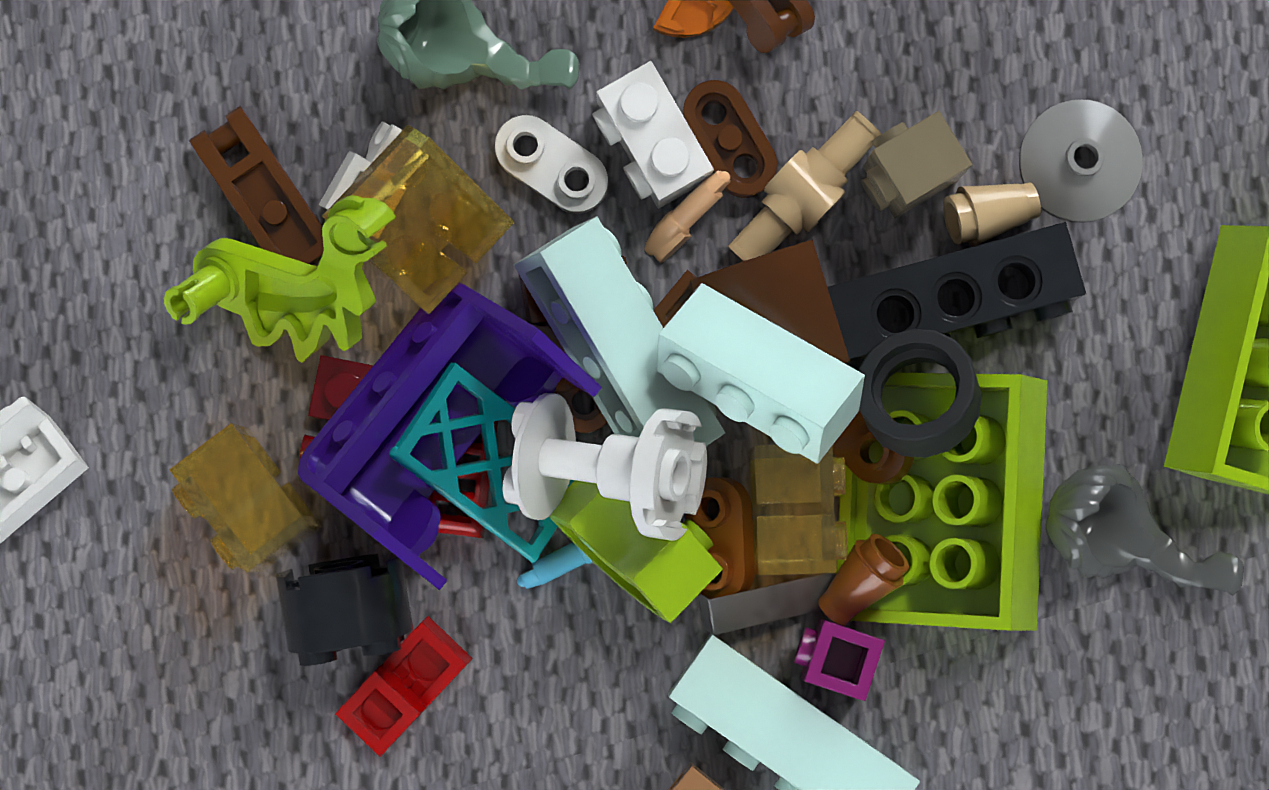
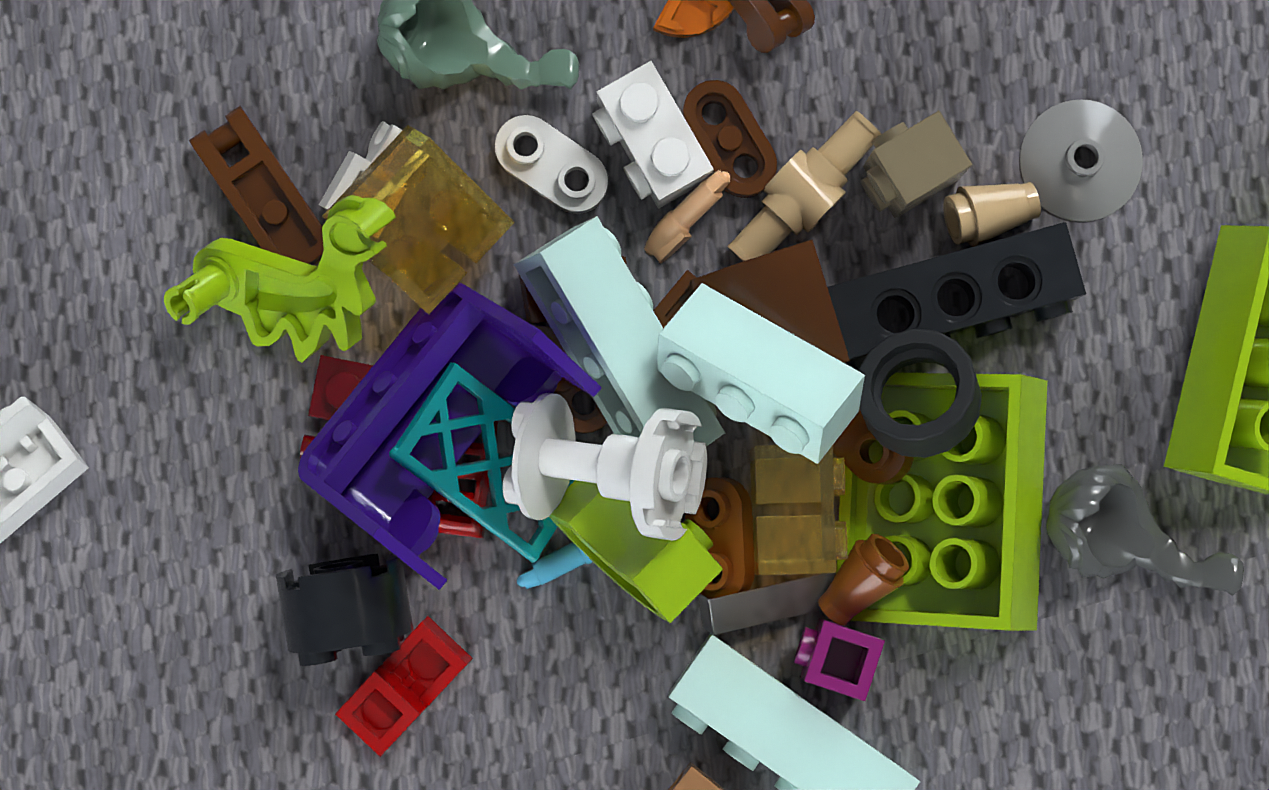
clear yellow piece [169,423,323,573] -> none

